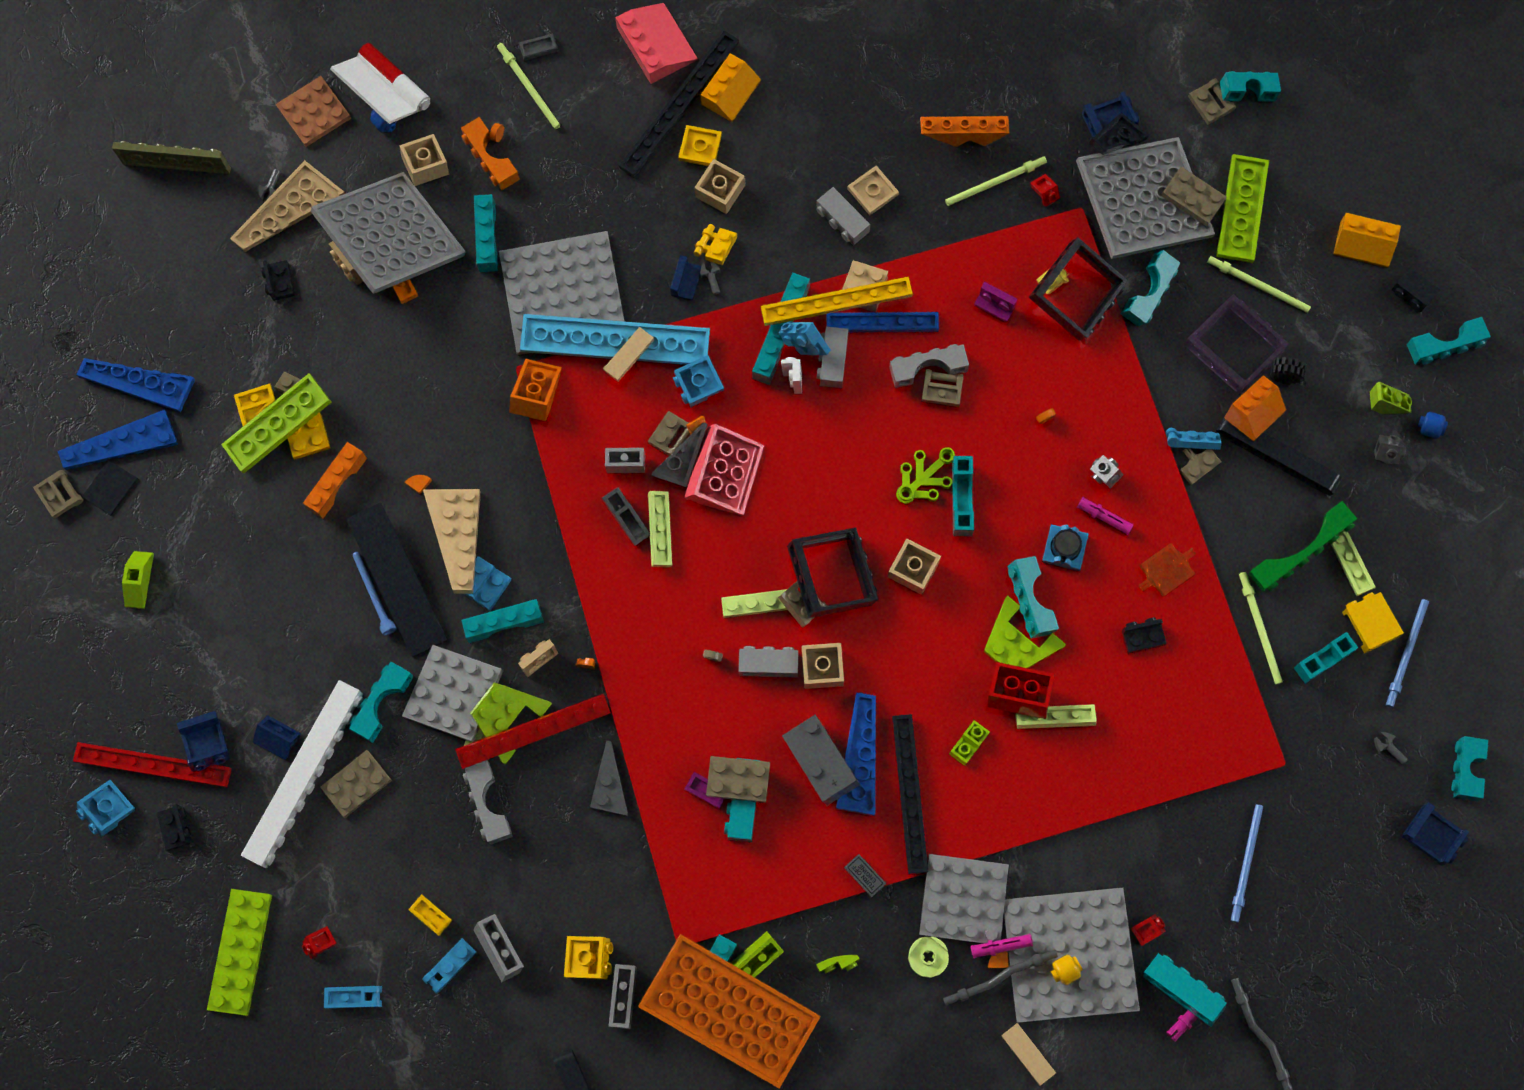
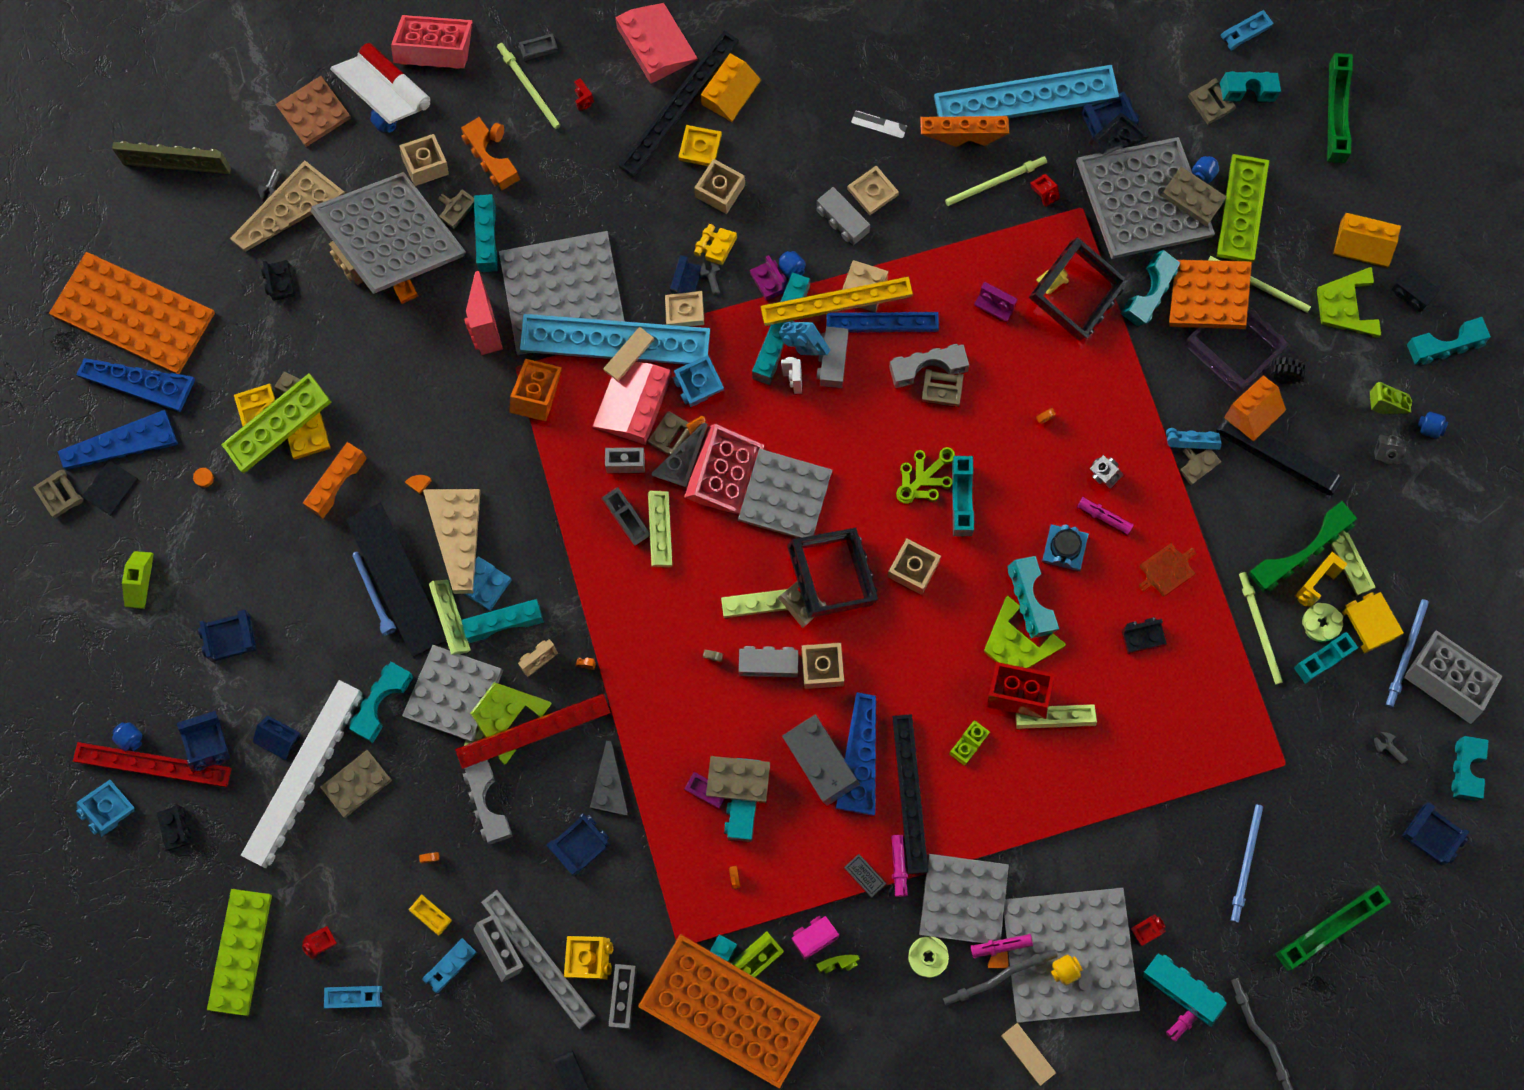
none -> orange plate [49,252,215,374]
none -> blue head [112,722,143,751]
none -> orange tile [193,468,214,488]
none -> dark blue panel [198,610,257,662]
none -> coral slope [391,15,473,69]
none -> orange tile [419,852,440,863]
none -> yellowish green plate [429,580,471,655]
none -> dark tan plate [438,190,474,229]
none -> coral slope [464,271,503,355]
none -> light grey tile [481,890,596,1029]
none -> dark blue panel [547,813,610,877]
none -> red bracket [574,78,594,111]
none -> coral slope [592,362,672,445]
none -> tan plate [665,291,704,327]
none -> orange tile [729,866,740,889]
none -> light grey plate [738,449,832,538]
none -> magenta bracket [750,255,787,301]
none -> blue head [778,251,806,279]
none -> dark pink slope [792,916,839,960]
none -> white sticker [851,111,907,138]
none -> dark pink pin [891,835,908,897]
none -> medium azure plate [934,65,1119,118]
none -> orange plate [1169,260,1252,329]
none -> blue head [1192,156,1219,184]
none -> dark azure plate [1221,10,1274,50]
none -> green arch [1275,885,1391,971]
none -> yellow panel [1295,552,1348,607]
none -> yellowish green plate [1302,603,1343,642]
none -> lime wing [1317,267,1381,338]
none -> green arch [1327,53,1353,163]
none -> light grey slope [1404,630,1502,724]

